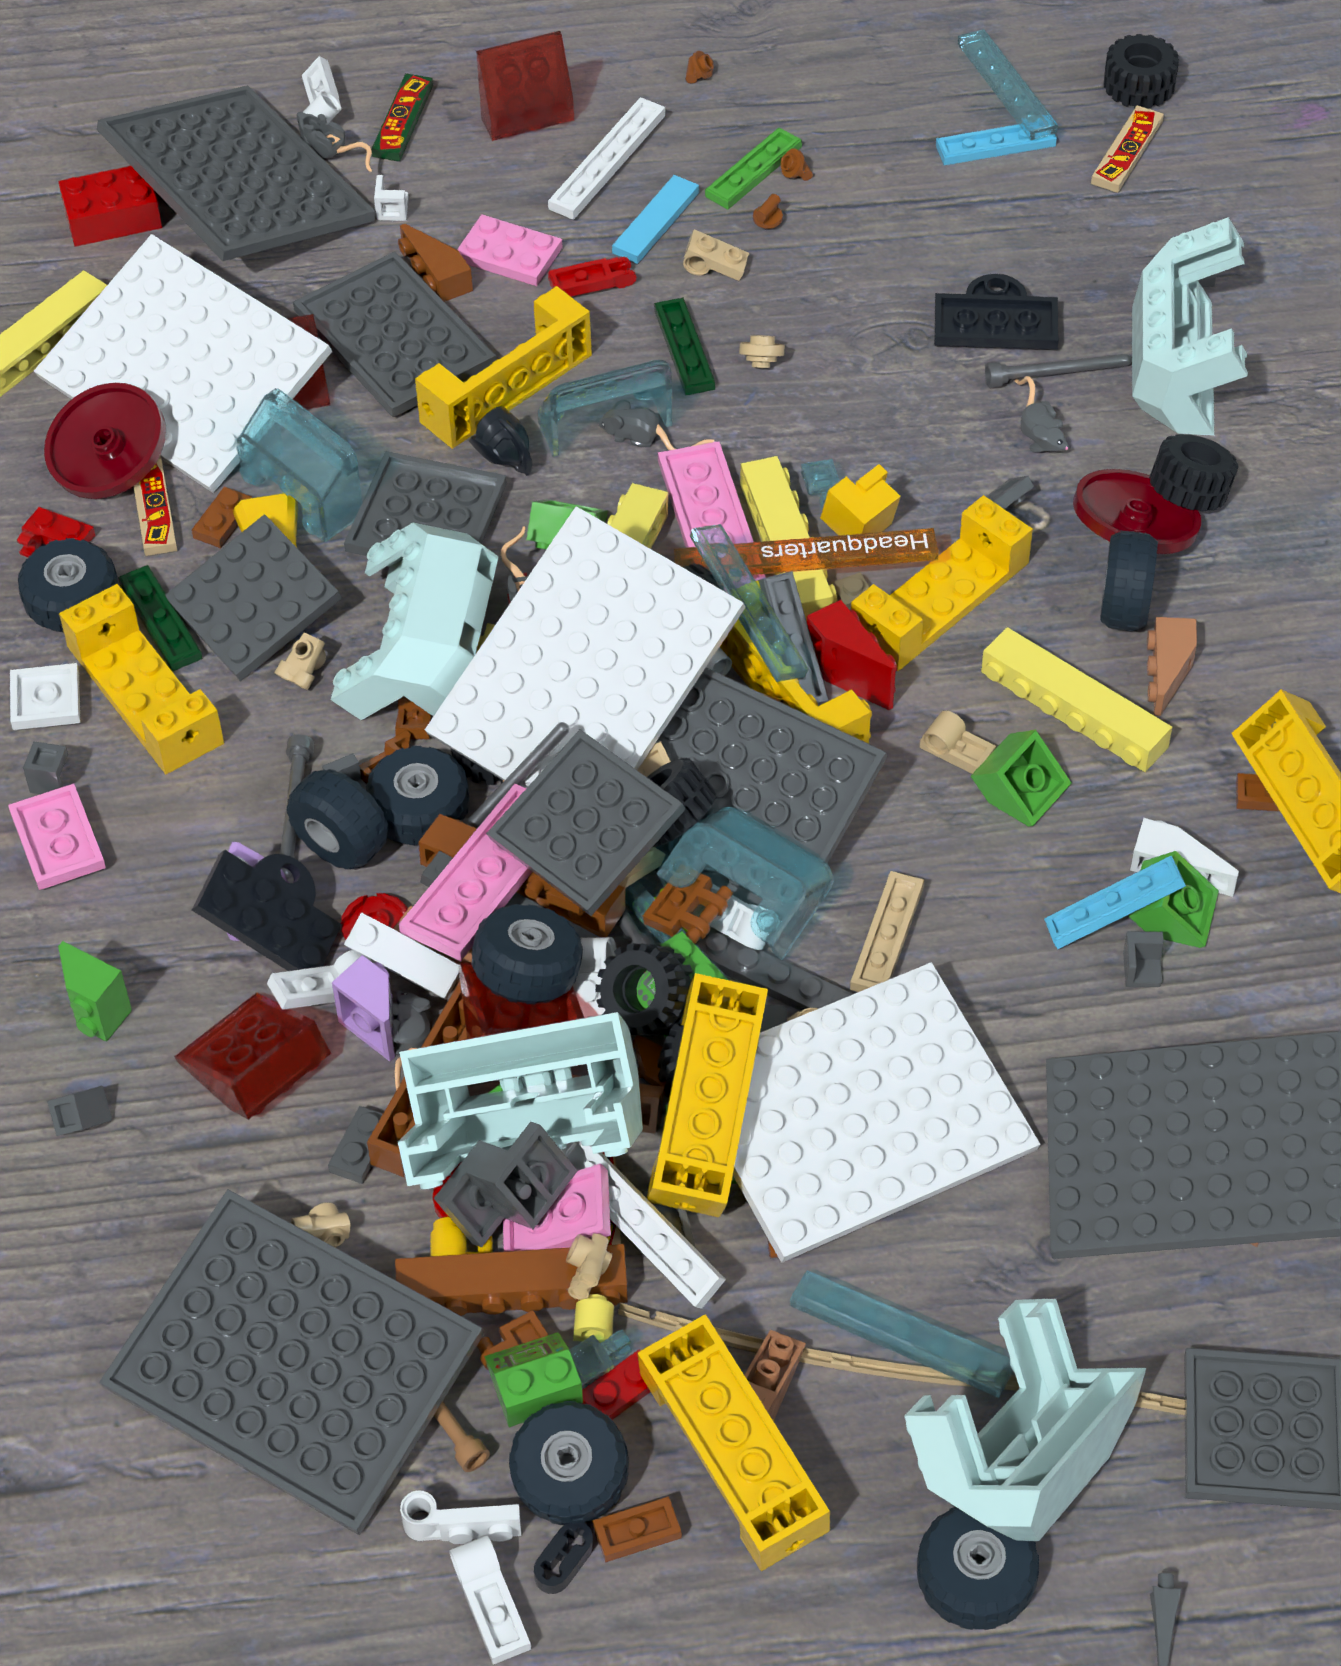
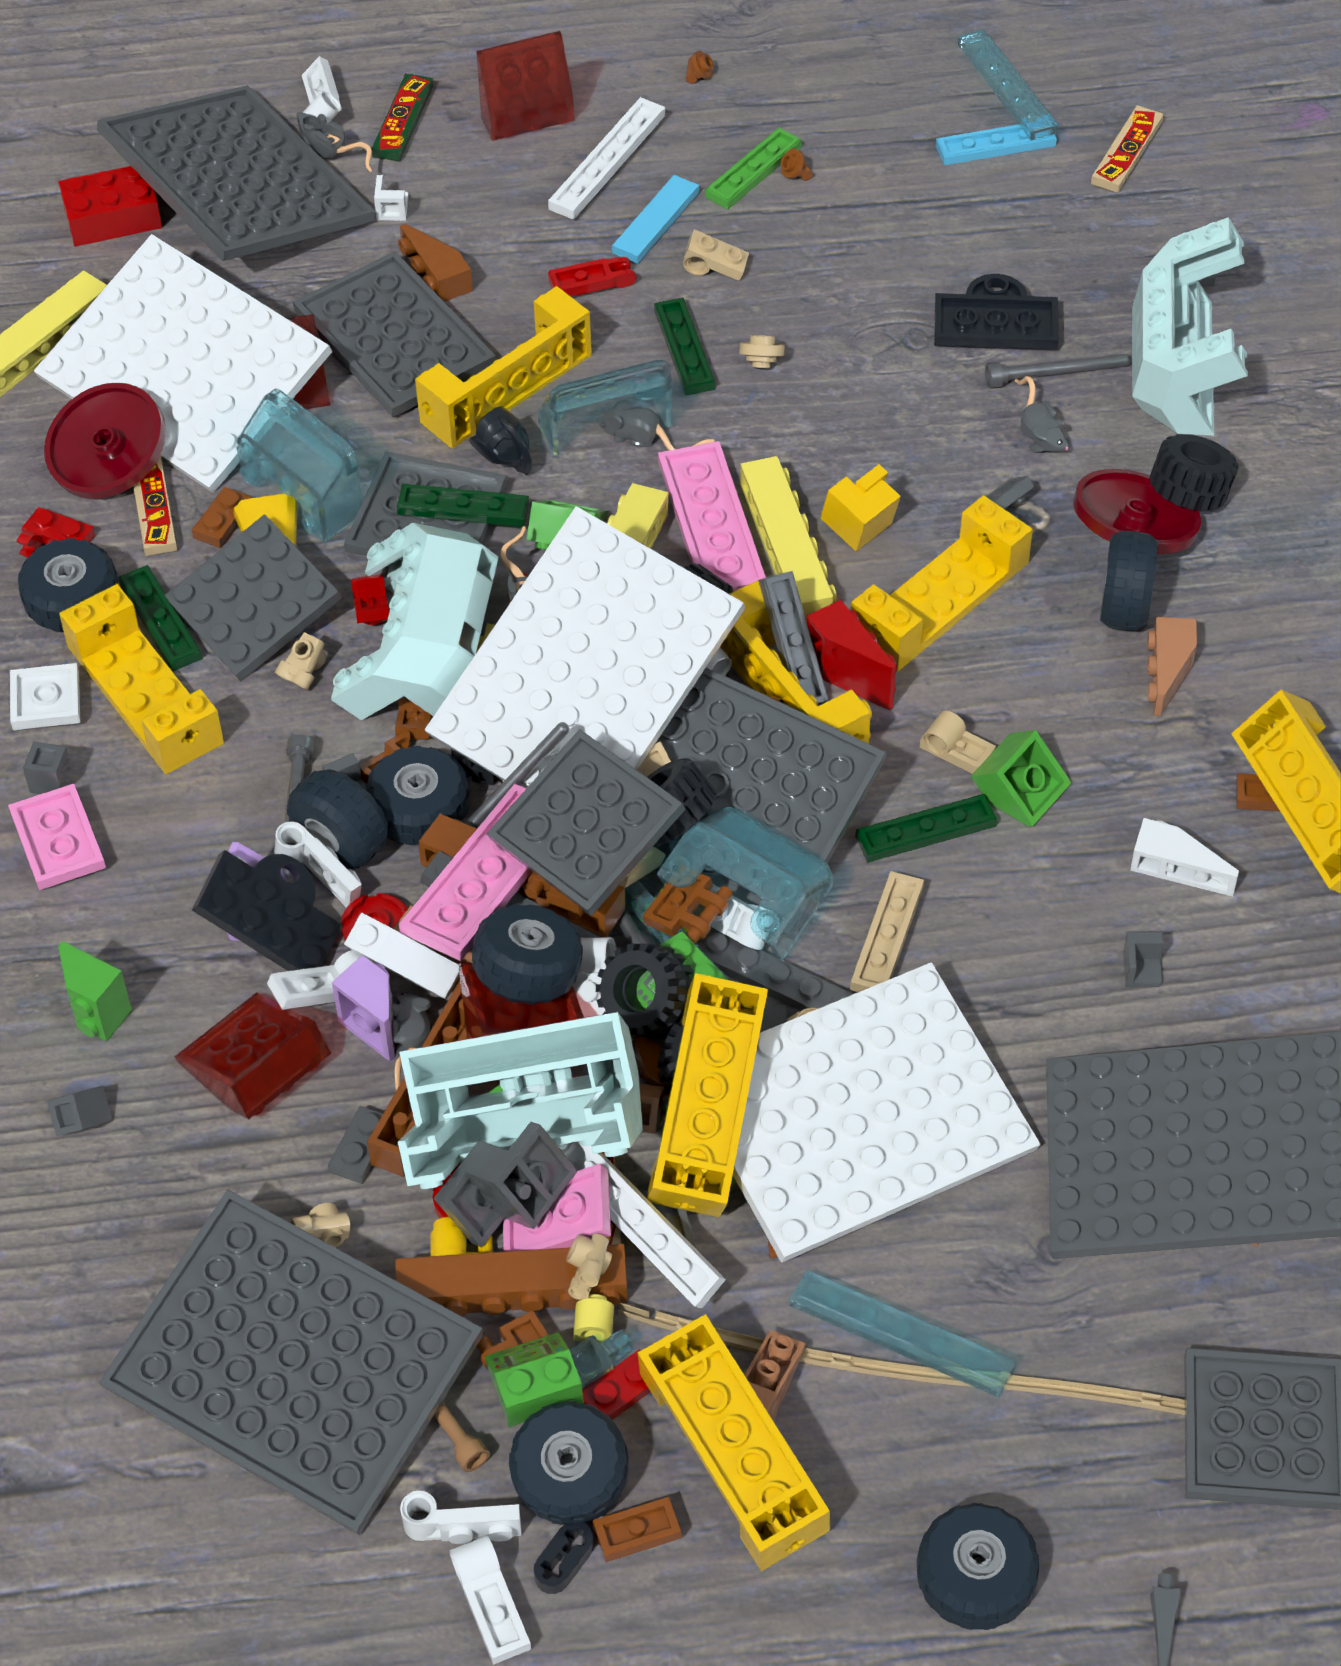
bright pink plate [457,214,563,286] -> none
clear orange tile [674,528,938,577] -> none
clear light blue tile [690,524,809,682] -> none
dark orange plate [753,193,783,229] -> none
clear light blue plate [801,459,840,511] -> none
dark tan plate [831,572,869,610] -> none
light aqua wedge [904,1299,1146,1541] -> none
light yellow brick [981,627,1172,772] -> none
medium azure tile [1044,856,1186,949] -> none
black tyre [1103,34,1179,108] -> none
bright green slope [1129,851,1219,948] -> none
none -> white plate [274,822,362,908]
none -> red bracket [351,574,389,625]
none -> dark green tile [397,483,529,527]
none -> dark green tile [855,794,997,863]

